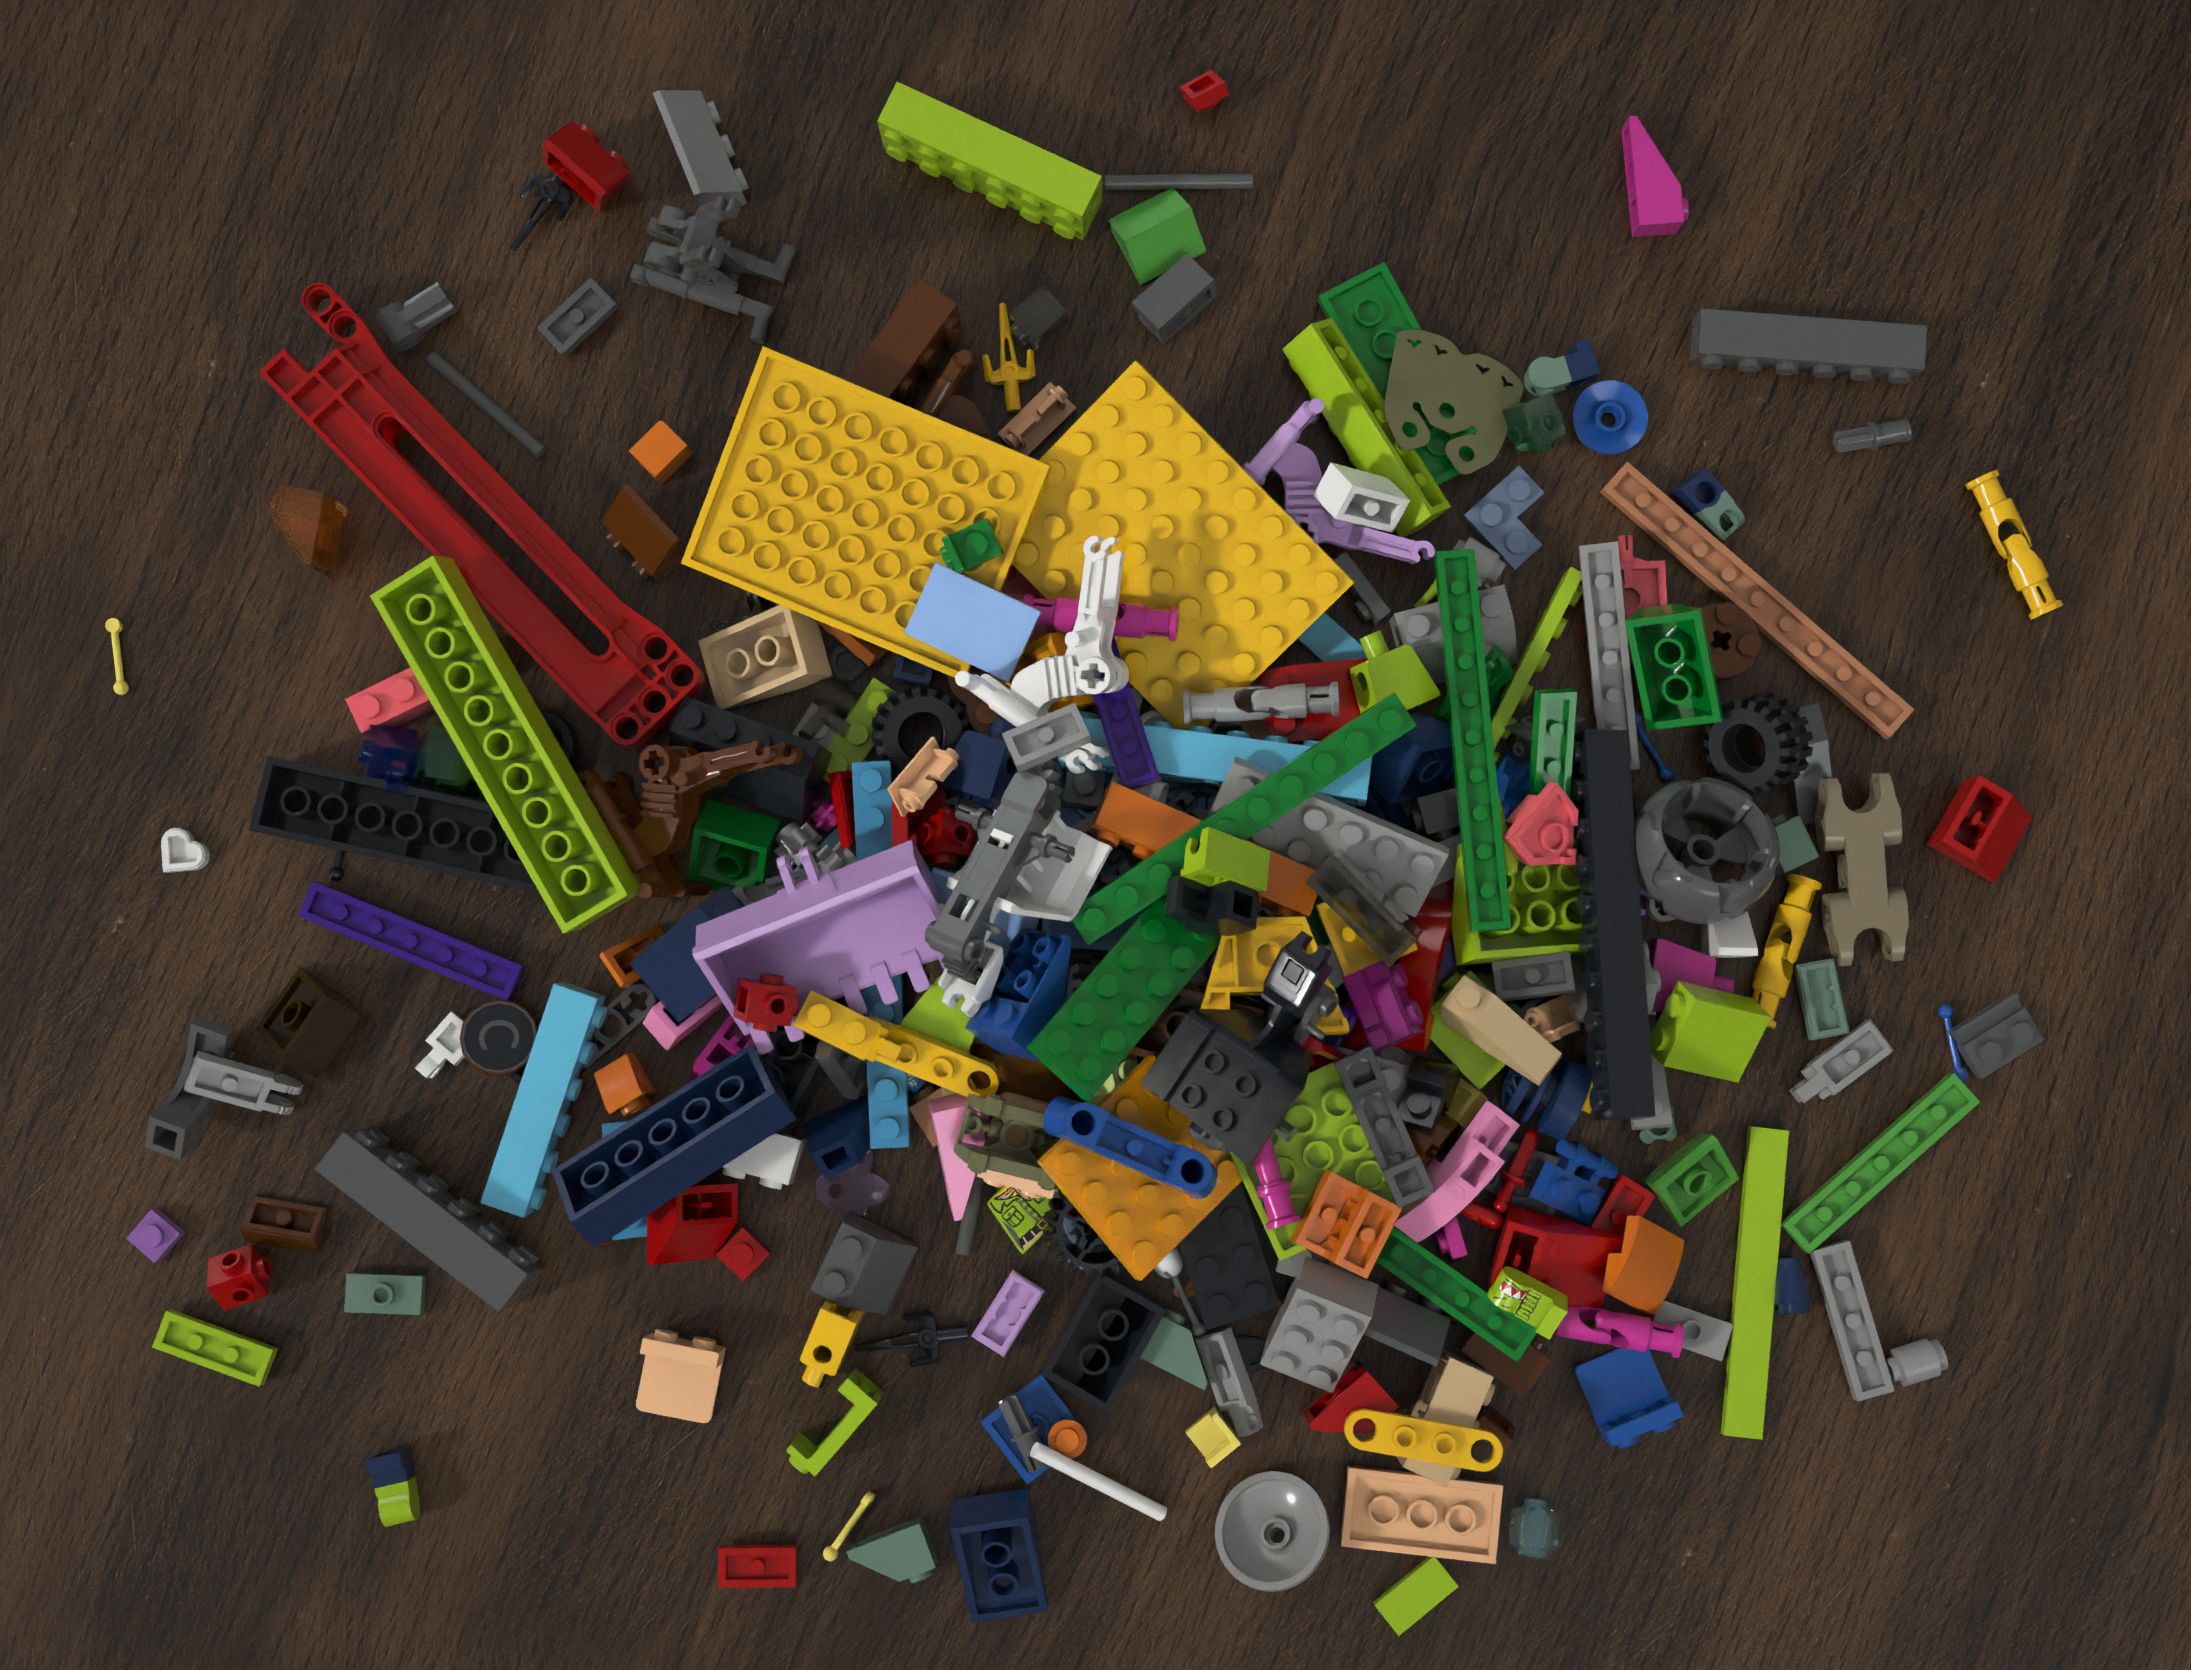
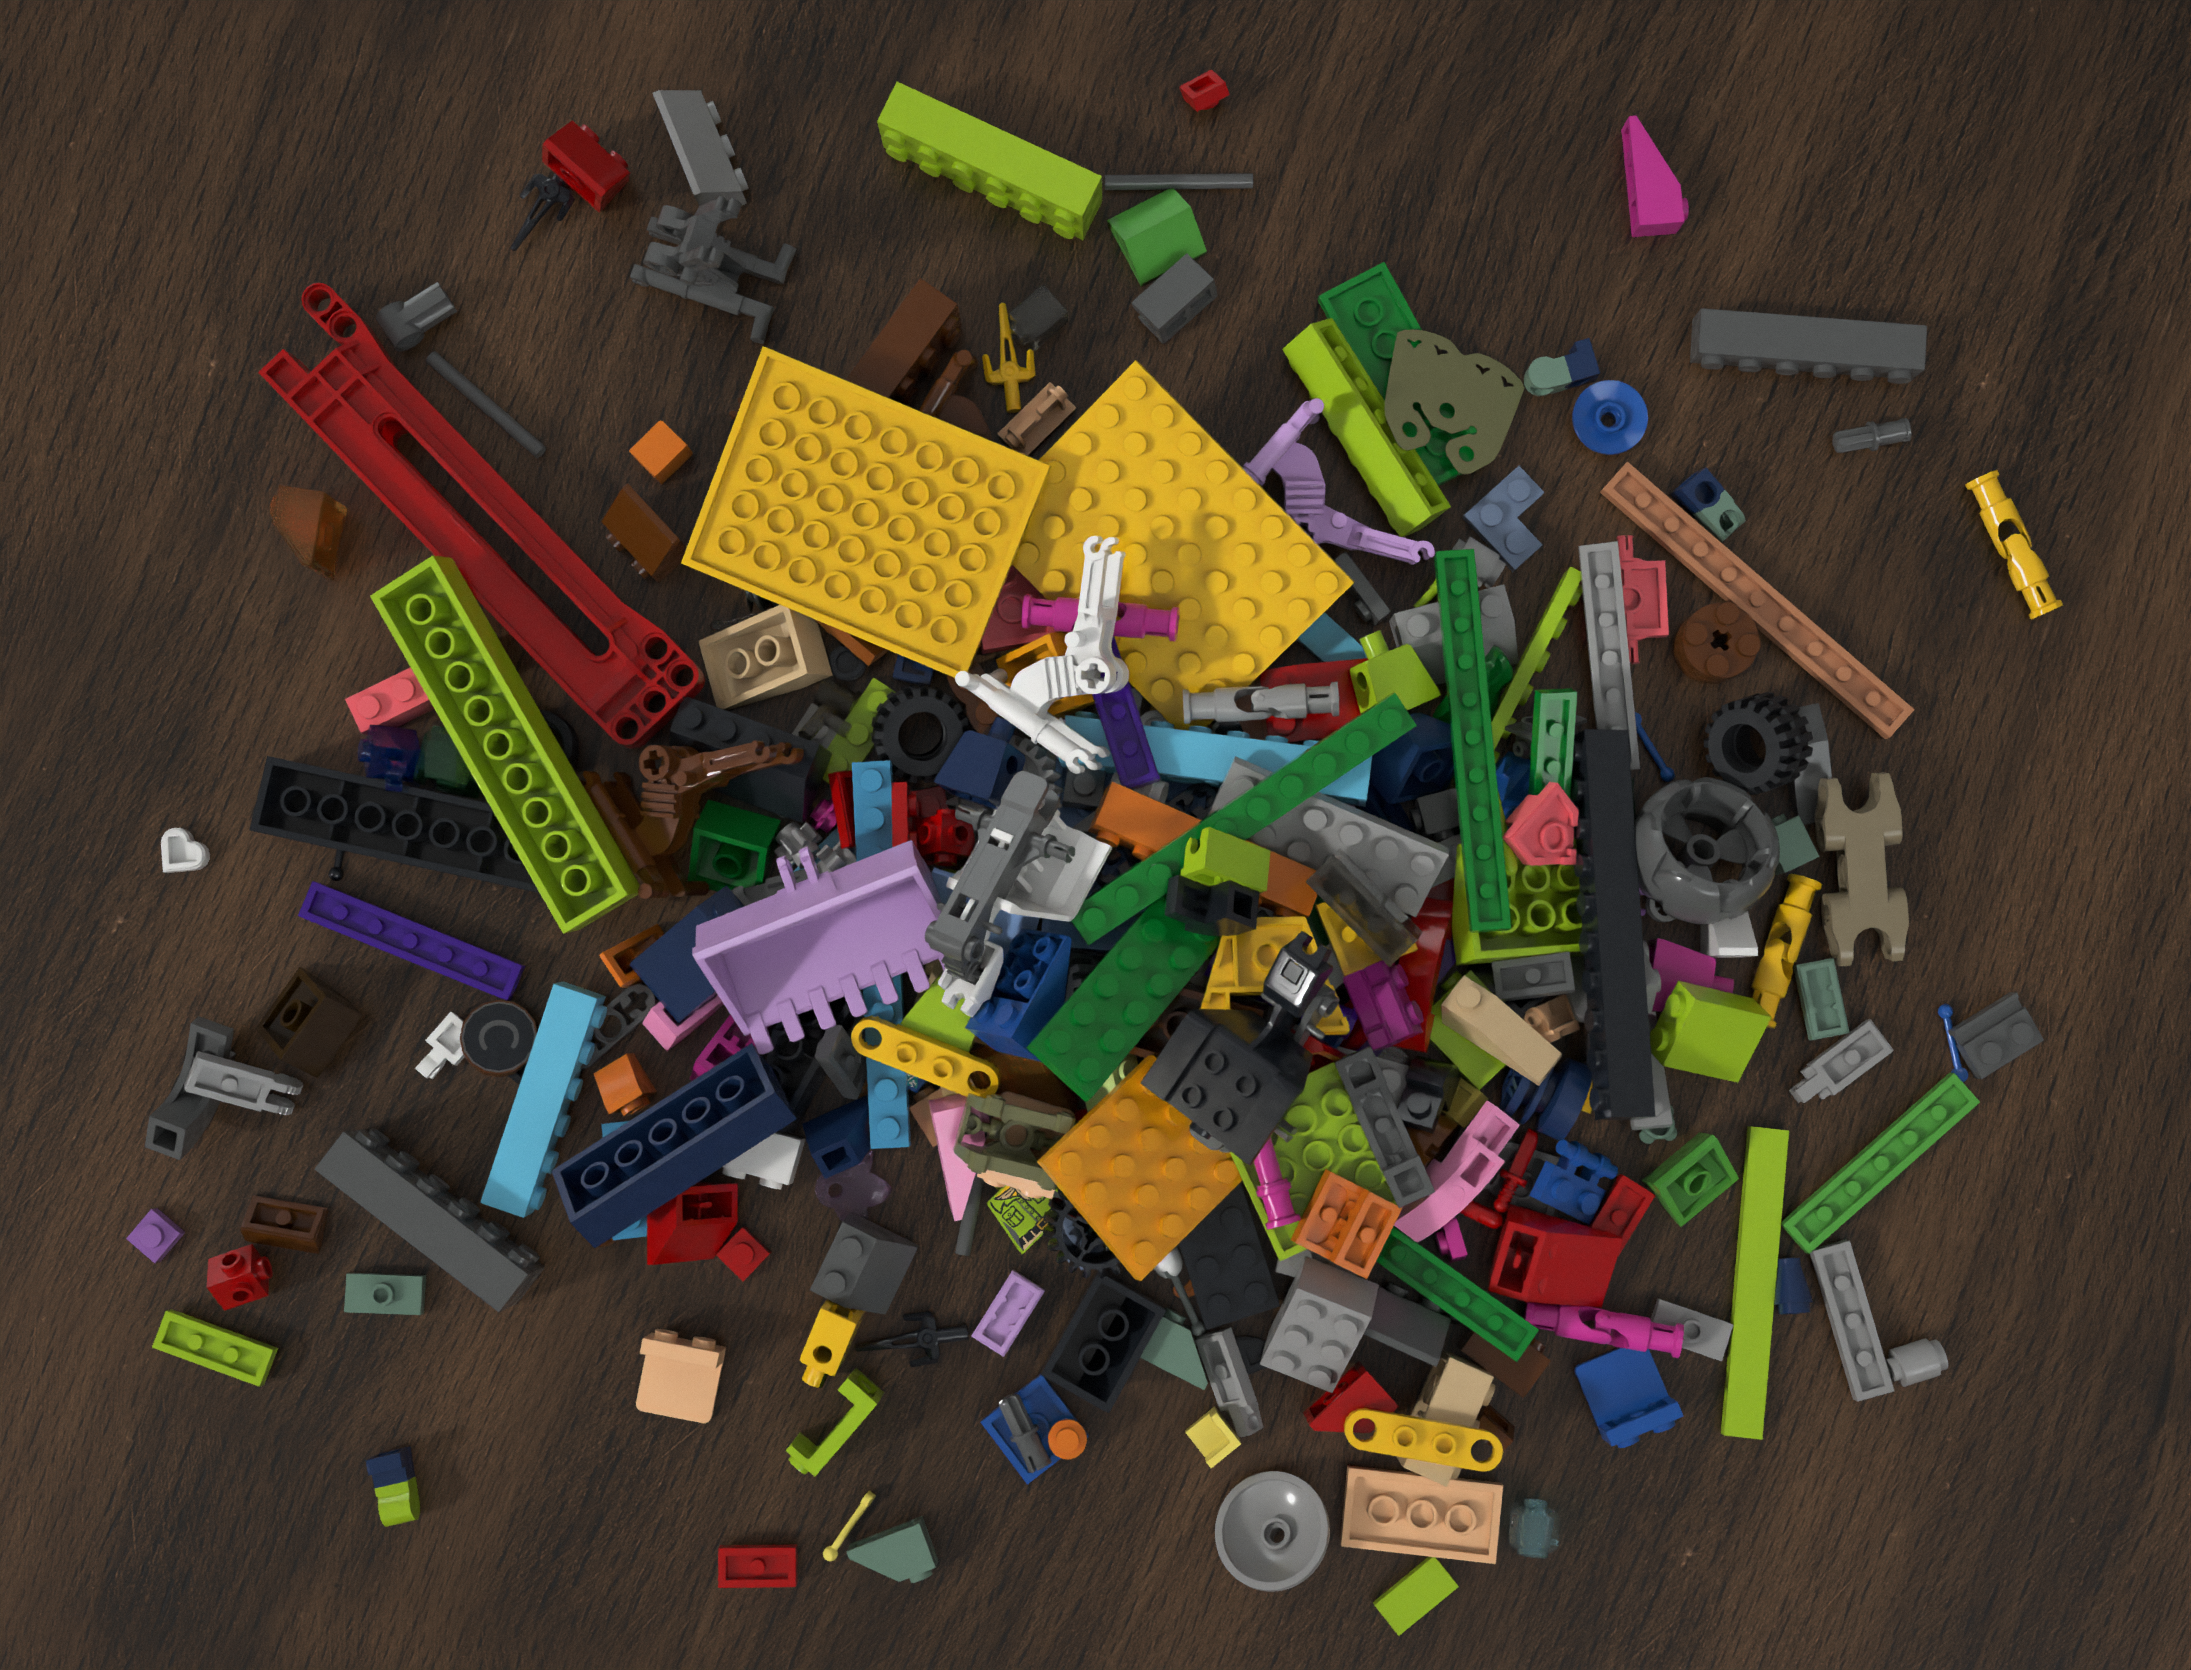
light yellow hinge [105,618,129,695] -> none
dark grey plate [537,277,619,358] -> none
red brick [733,973,799,1032] -> none
yellow hinge [793,990,903,1064] -> none
light nougat hinge [887,737,959,817] -> none
light blue tile [904,562,1042,682] -> none
green bracket [940,518,1004,574] -> none
dark blue slope [950,1488,1048,1623] -> none
light grey plate [1002,703,1092,773] -> none
white bar [1030,1442,1167,1521] -> none
blue plate [1043,1096,1218,1199] -> none
white brick [1313,462,1410,533] -> none
lime leg [1487,1266,1568,1340] -> none
clear green brick [1502,392,1567,455] -> none
orange slope [1603,1216,1685,1315] -> none
green slope [1625,604,1724,730] -> none
red slope [1927,775,2032,883] -> none

